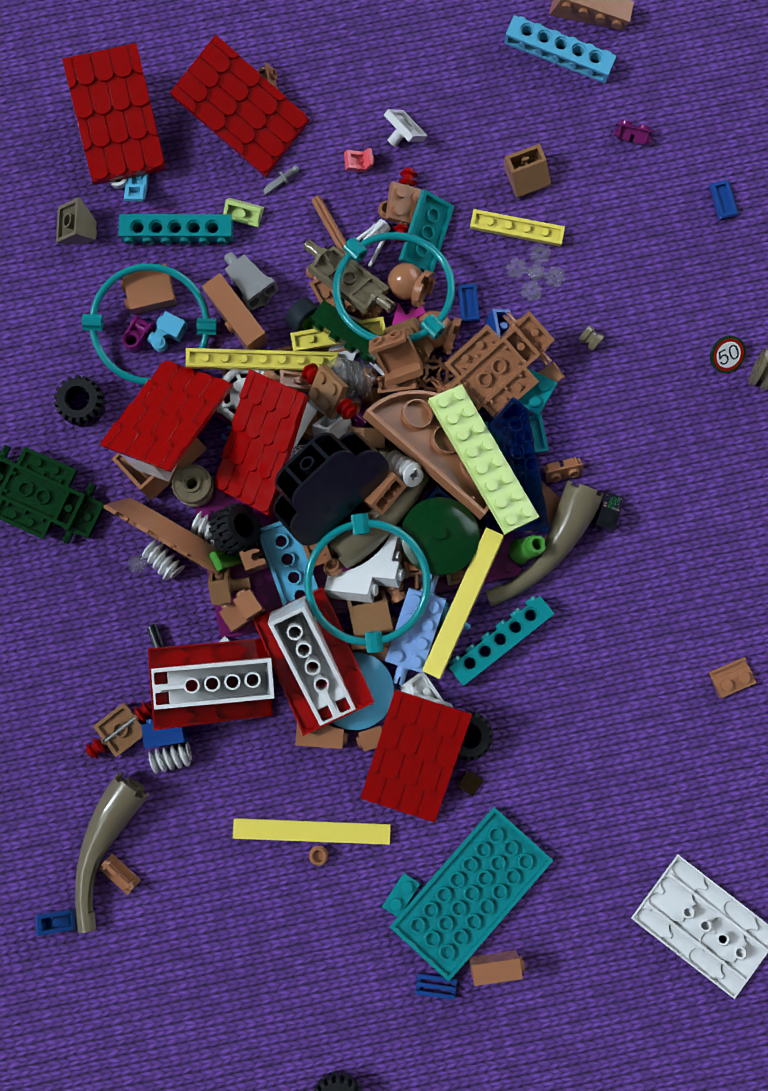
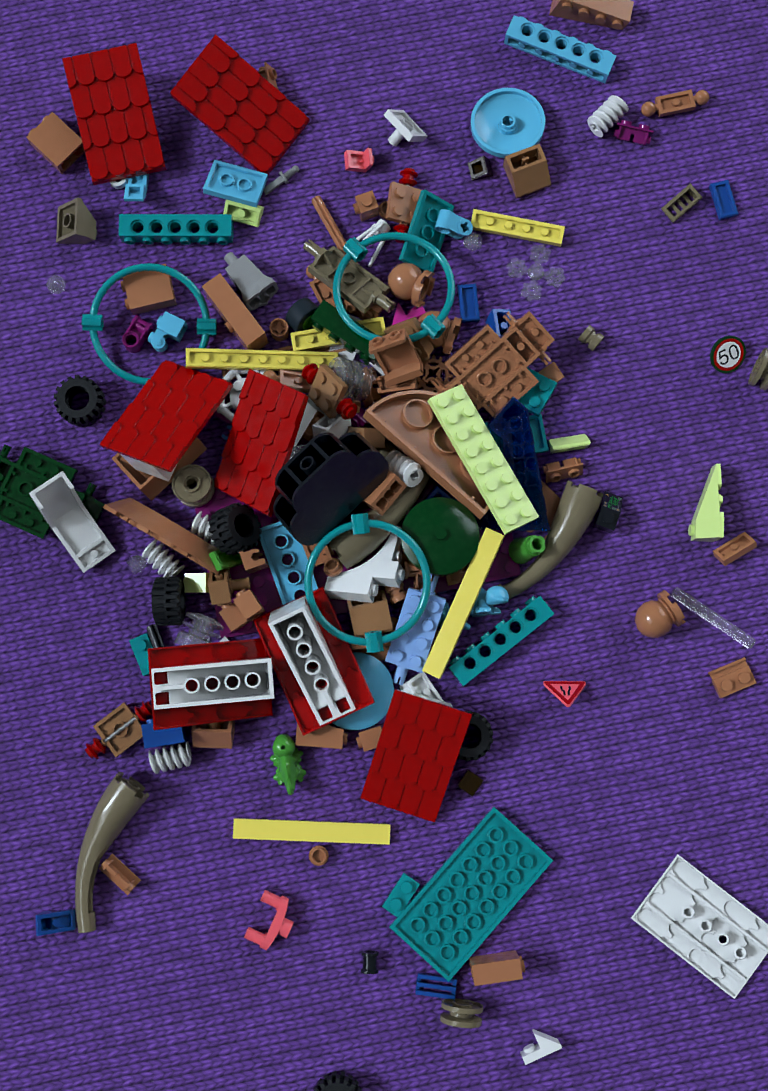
none -> nougat brick [26,112,85,174]
none -> white windscreen [29,471,116,573]
none -> clear plate [46,275,66,294]
none -> teal plate [129,633,153,676]
none -> black tyre [152,577,186,626]
none -> clear wheel [174,612,225,645]
none -> yellowish green brick [183,573,209,593]
none -> nougat slope [191,720,235,749]
none -> medium azure plate [203,160,268,208]
none -> coral connector [244,890,294,951]
none -> nougat wheel [269,318,290,342]
none -> bright green animal [270,734,306,795]
none -> nougat brick [353,190,379,222]
none -> black bush [361,950,379,974]
none -> medium azure piece [435,209,473,240]
none -> dark tan wheel [440,998,483,1028]
none -> clear plate [463,232,482,252]
none -> dark brown slope [468,156,493,181]
none -> medium azure animal [470,586,509,617]
none -> medium azure dish [471,88,545,158]
none -> white slope [520,1029,562,1065]
none -> piece [543,681,586,707]
none -> yellowish green slope [548,434,591,454]
none -> white piece [587,95,629,137]
none -> nougat tile [635,590,686,638]
none -> nougat plate [641,89,709,117]
none -> dark tan slope [661,183,702,223]
none -> clear axle [671,587,756,649]
none -> yellowish green wedge [688,464,724,542]
none -> nougat plate [713,532,757,566]

